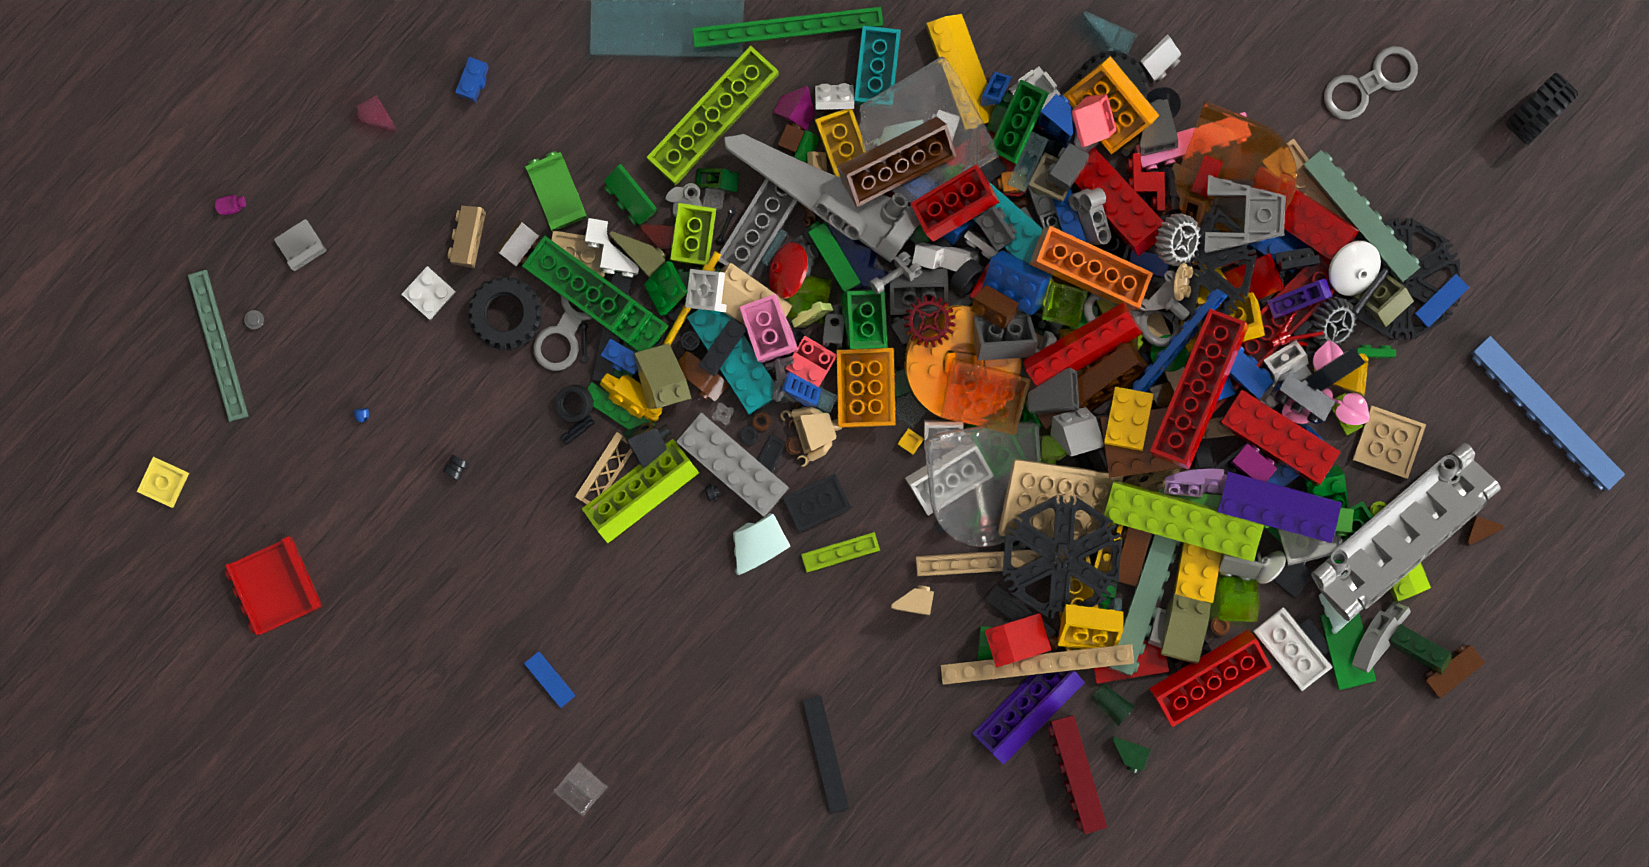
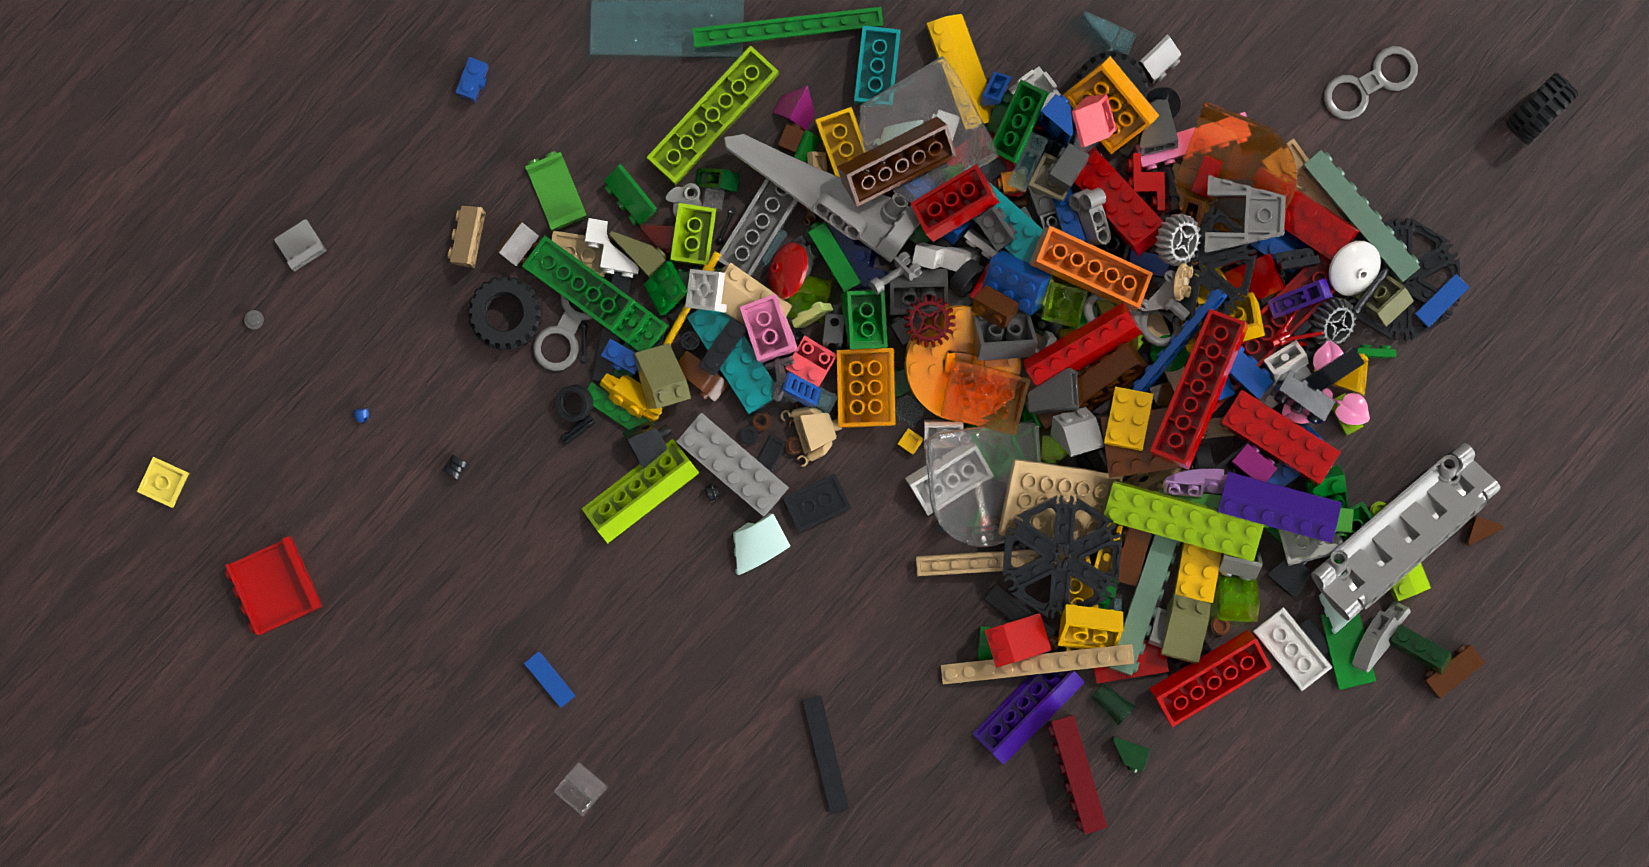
sand green tile [188,270,248,422] -> none
magenta arm [215,195,246,215] -> none
clear pink slope [357,95,398,132] -> none
white plate [402,266,456,320] -> none
tan fence [575,432,633,509] -> none
clear plate [712,403,735,425] -> none
lime tile [801,532,880,573] -> none
white plate [815,83,854,110] -> none
tan slope [890,585,934,615] -> none
white dish [1256,551,1286,584] -> none
tan plate [1352,406,1426,479] -> none
medium blue brick [1470,336,1625,491] -> none

